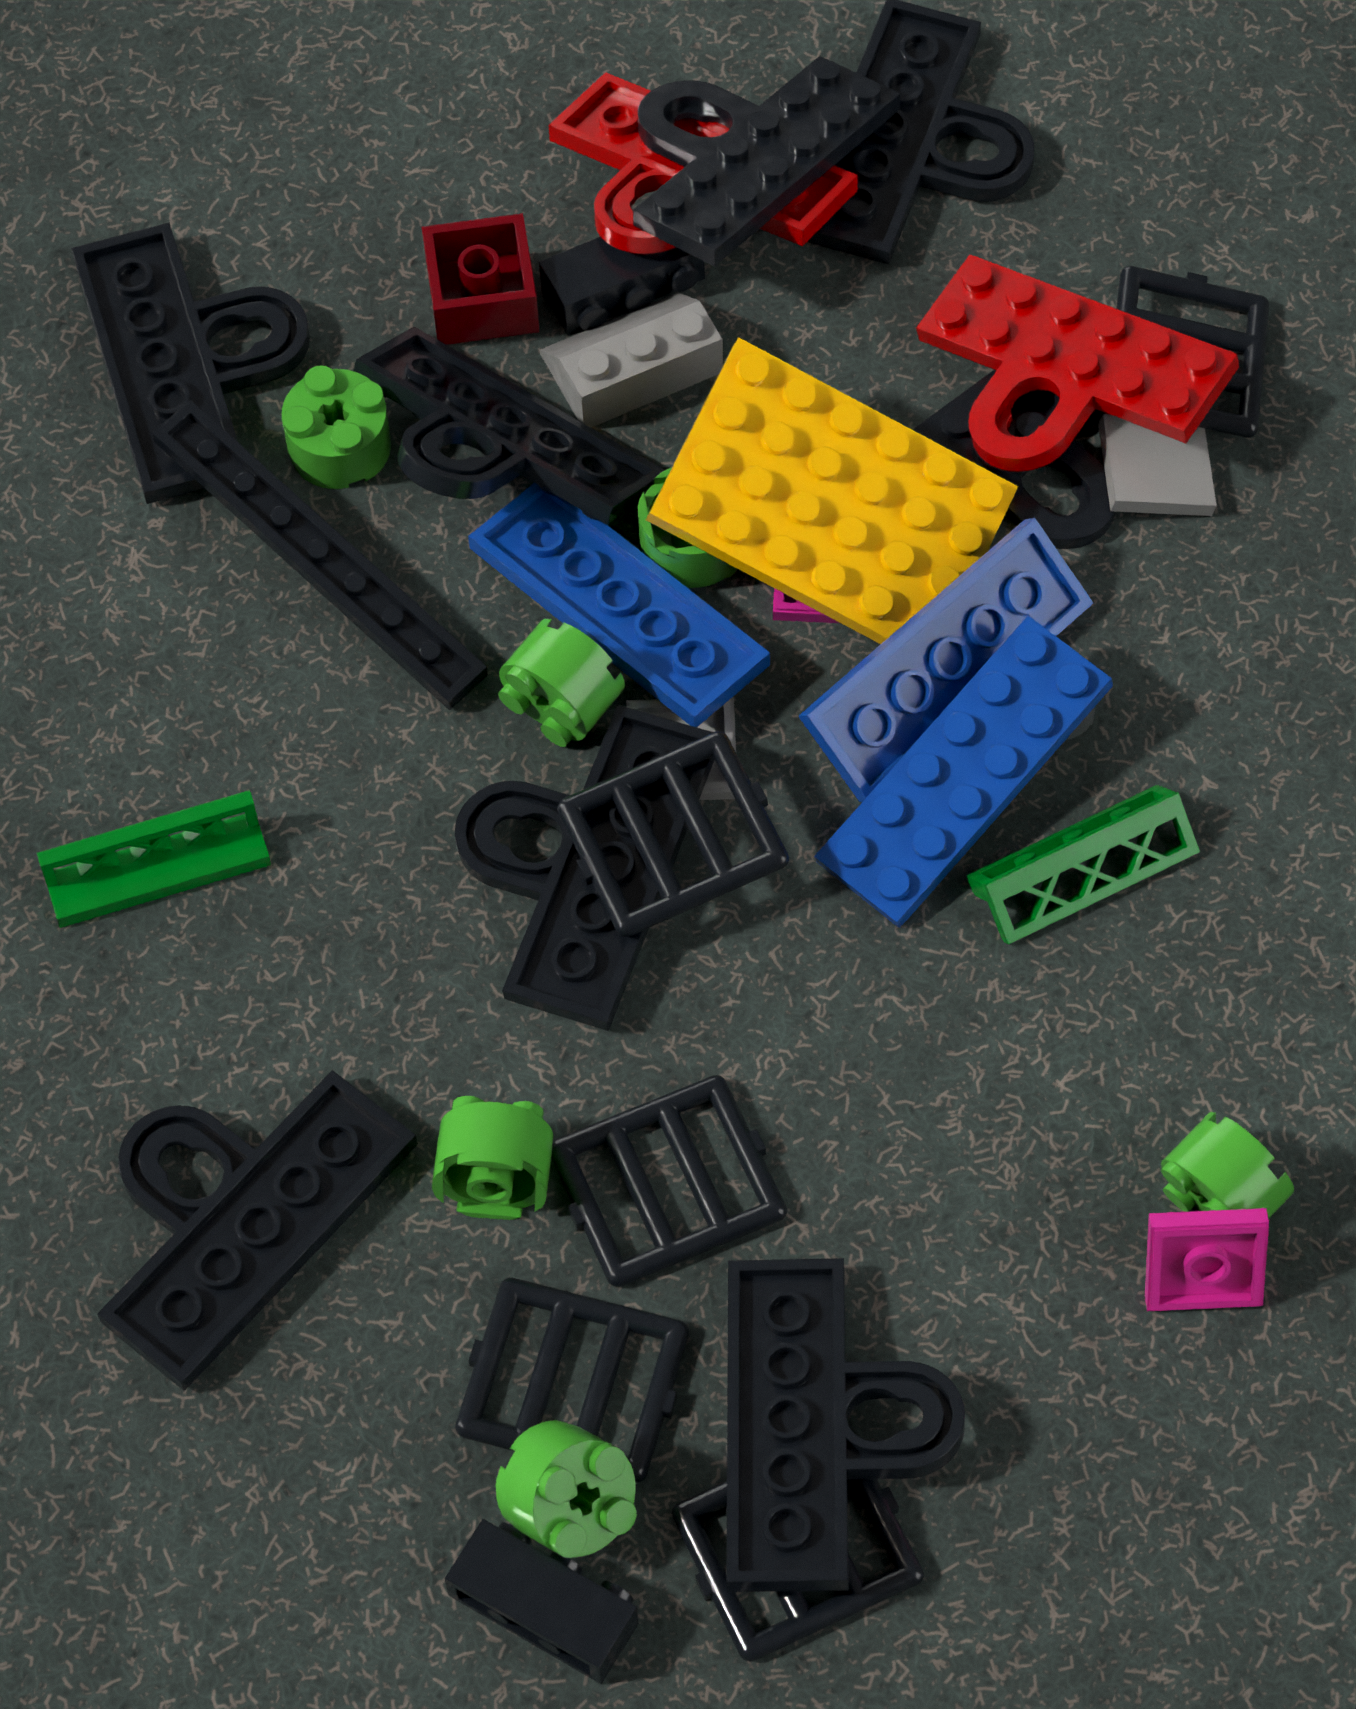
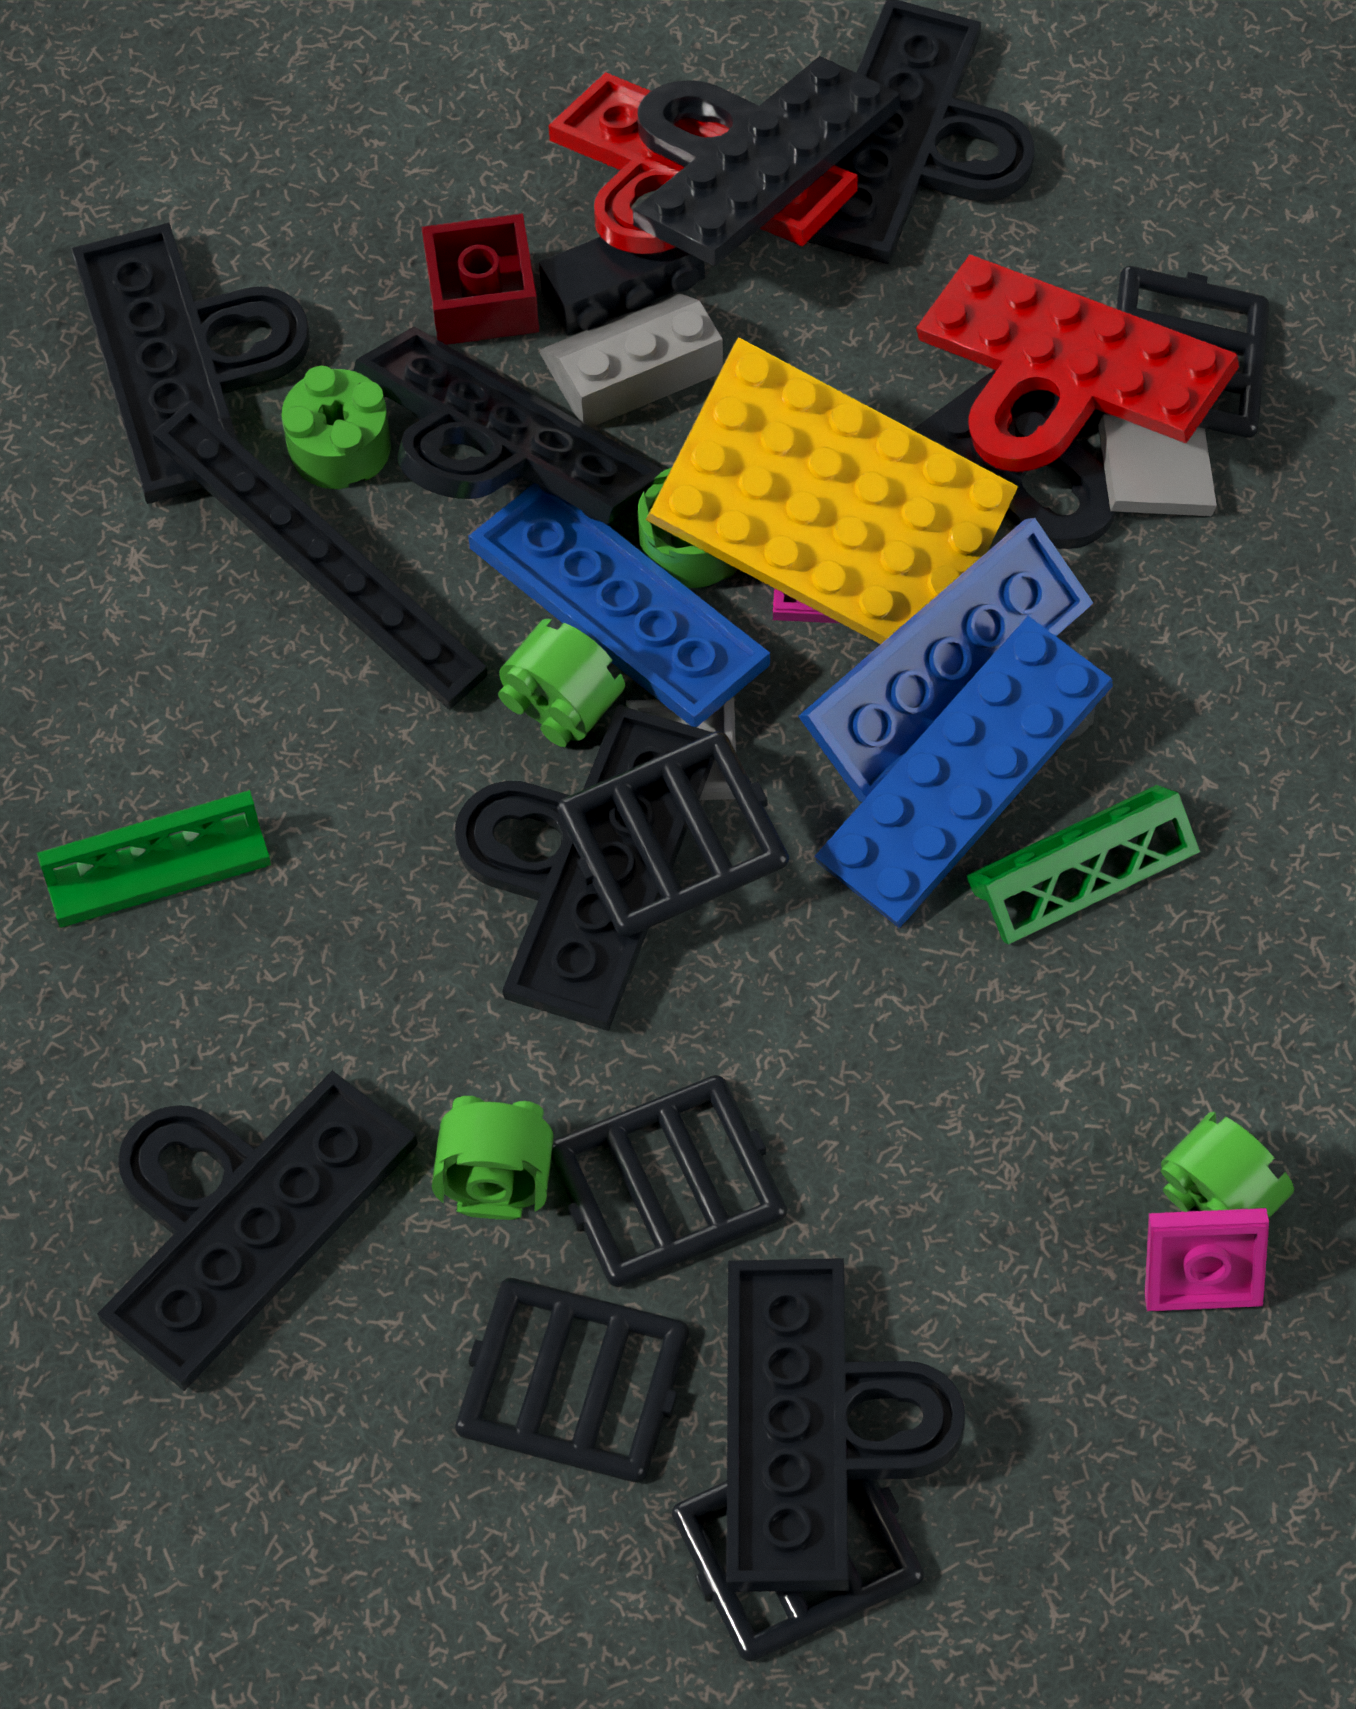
black brick [444,1519,639,1684] -> none
bright green brick [496,1420,637,1558] -> none

